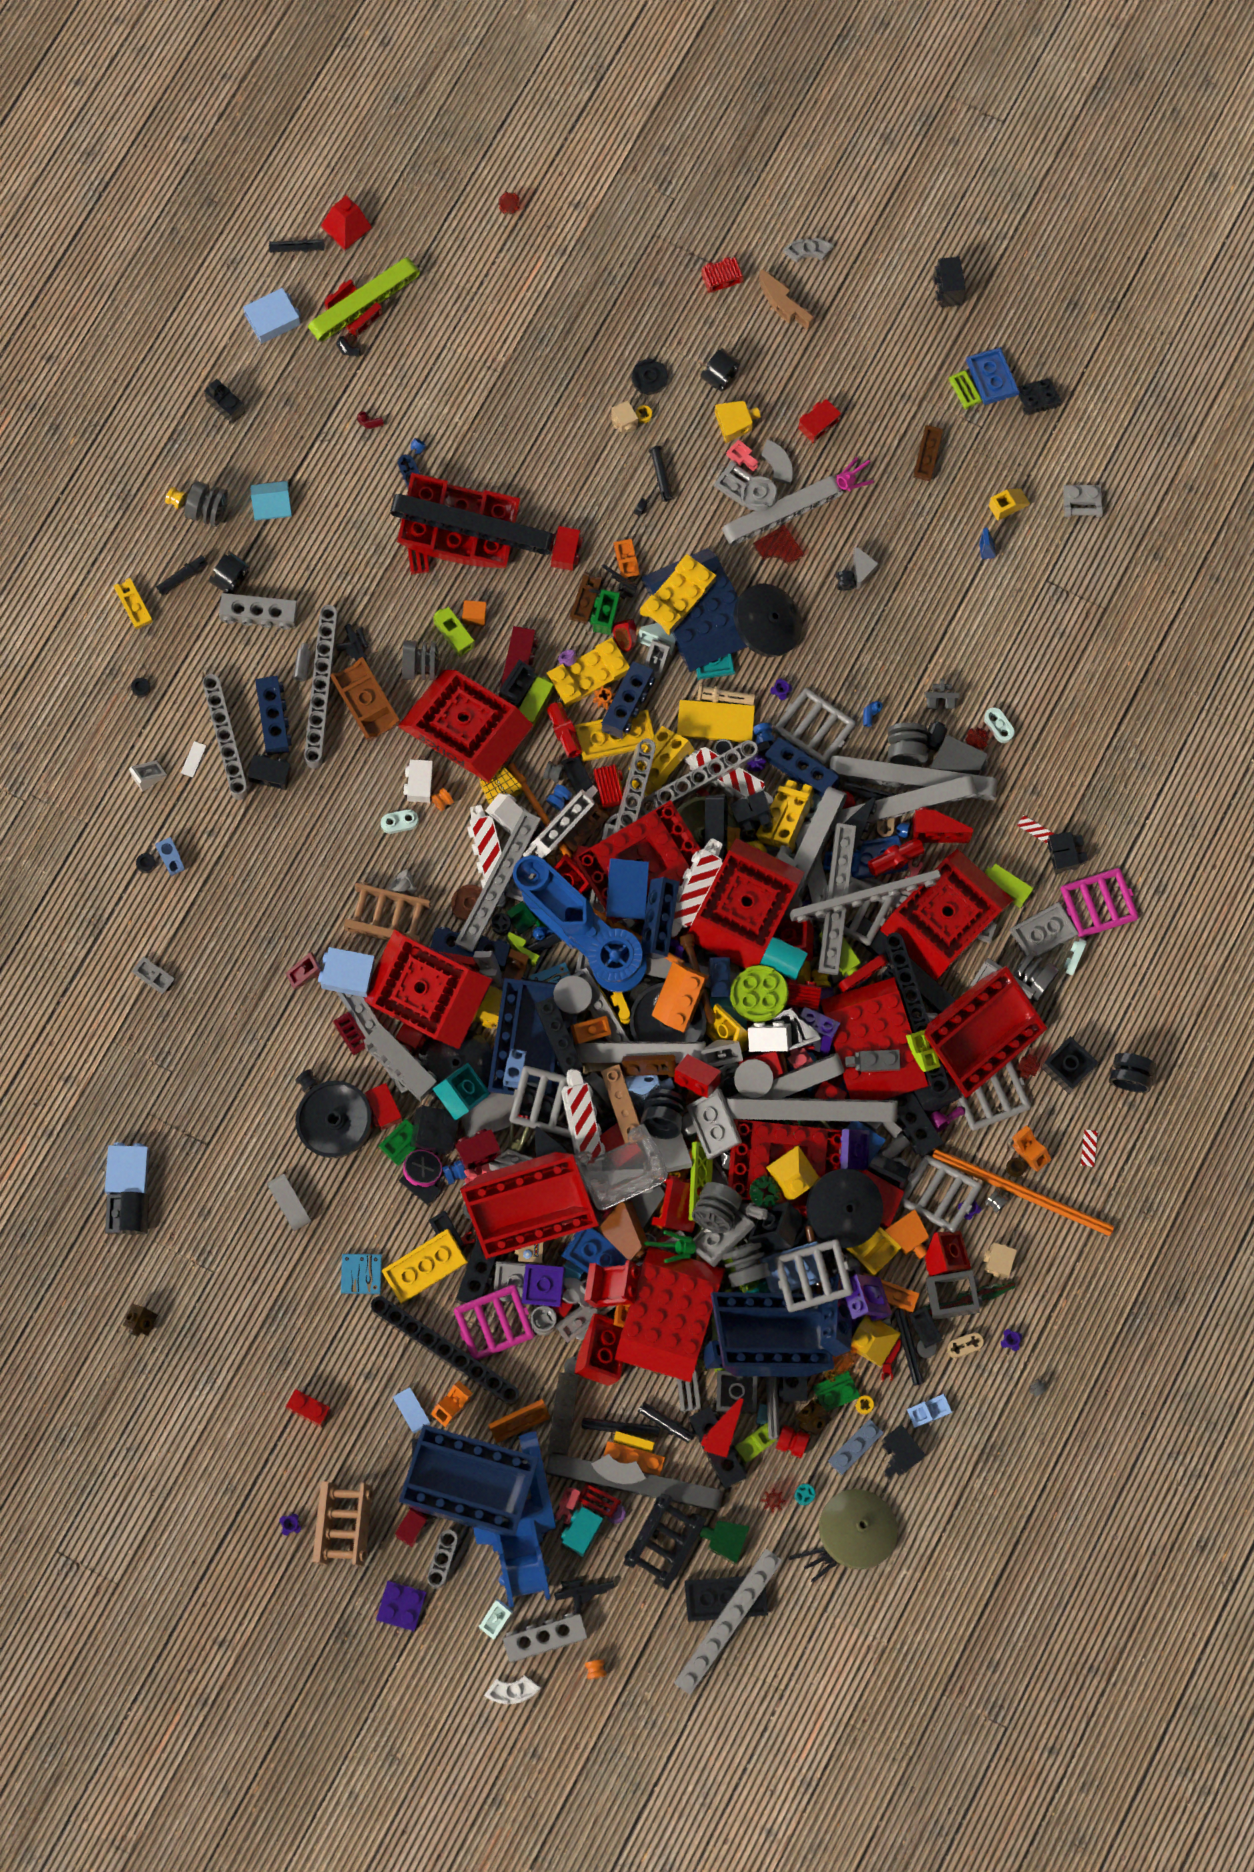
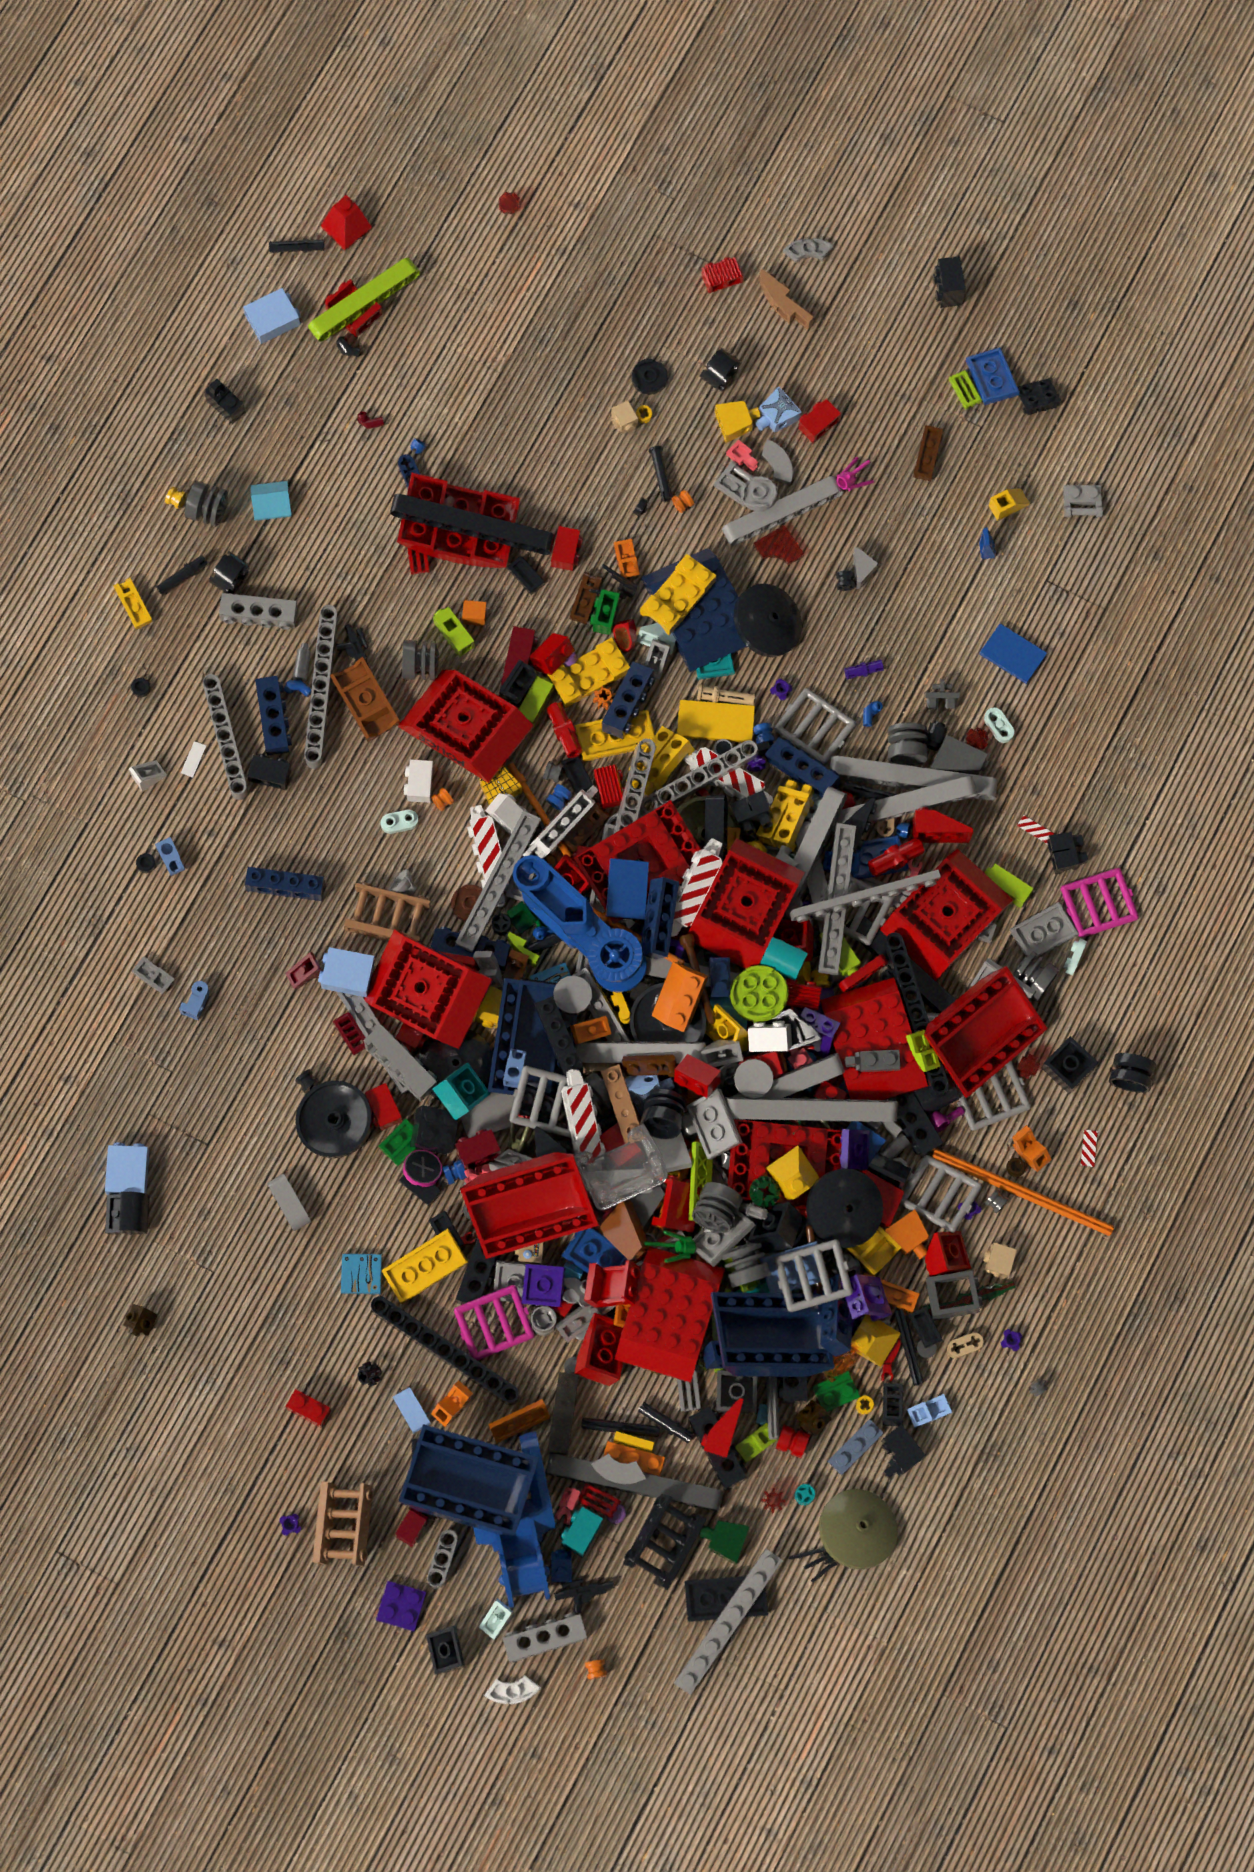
none -> medium blue leg [179,981,209,1020]
none -> dark blue brick [245,867,325,901]
none -> blue arm [284,680,312,697]
none -> black gear [357,1361,382,1387]
none -> black slope [426,1625,466,1675]
none -> black tile [507,556,545,595]
none -> red brick [529,633,575,675]
none -> blue bracket [551,1549,572,1582]
none -> orange wheel [672,490,694,513]
none -> light blue torso [755,387,801,432]
none -> dark purple pin [844,659,884,680]
none -> black slope [882,1383,903,1426]
none -> blue tile [979,624,1047,684]

